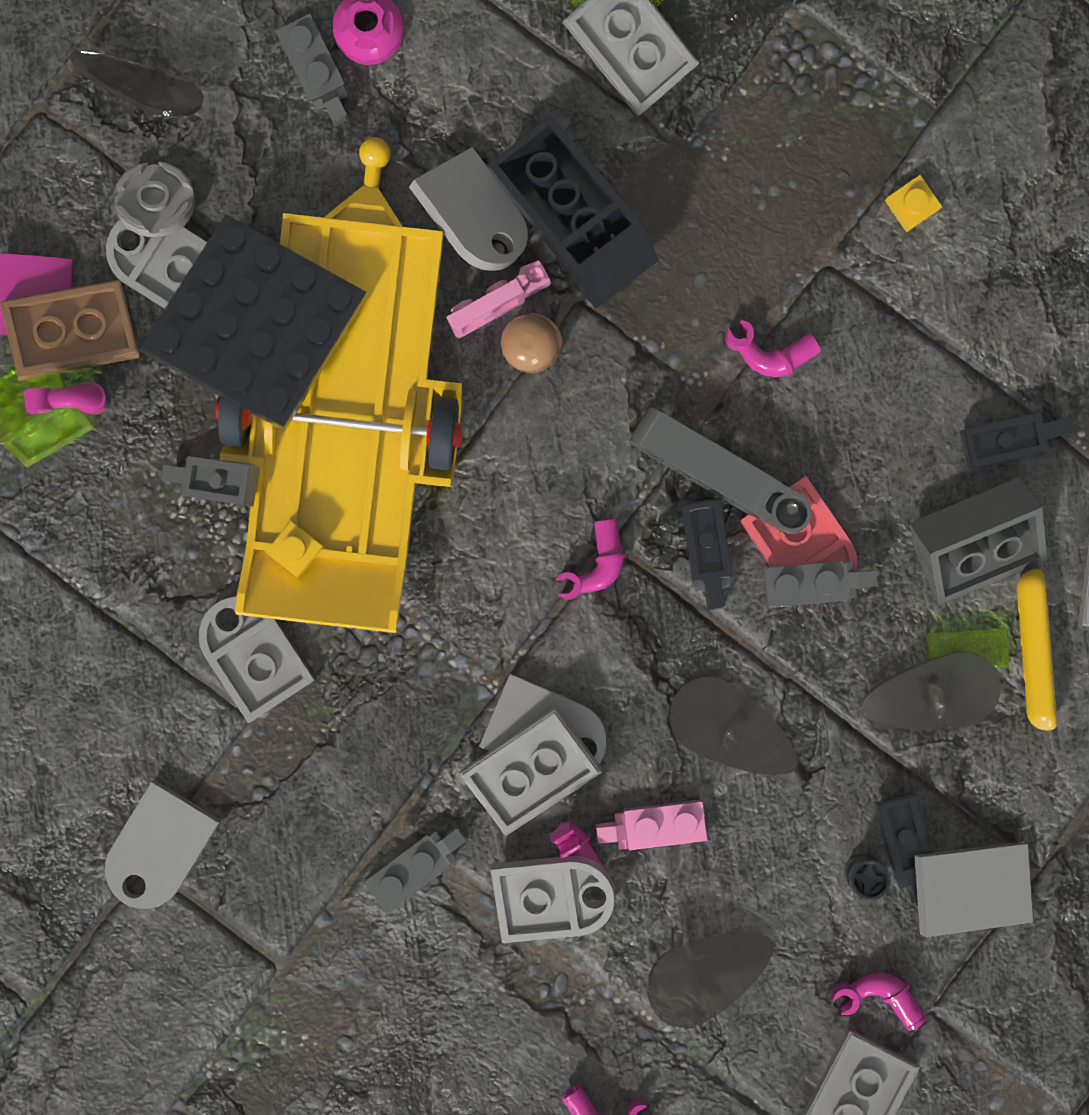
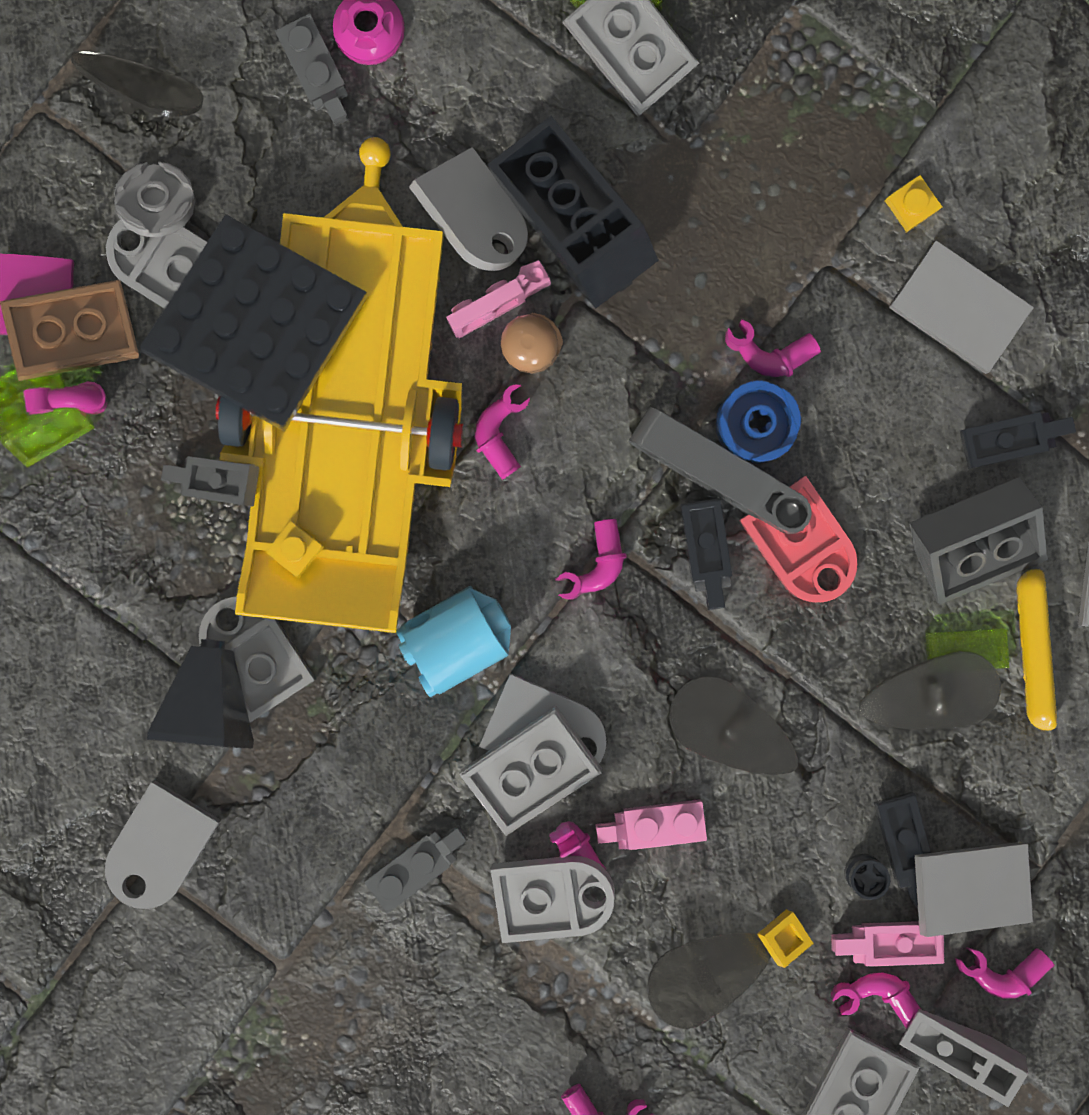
dark grey hinge [763,561,878,608] -> none
none -> black slope [147,639,254,749]
none -> medium azure cylinder [396,586,511,697]
none -> dark pink piece [475,385,530,480]
none -> blue brick [716,381,801,464]
none -> yellow plate [757,910,814,968]
none -> bright pink hinge [831,921,944,966]
none -> light grey tile [889,241,1034,374]
none -> light grey slope [899,1009,1028,1107]
none -> dark pink piece [955,947,1055,999]

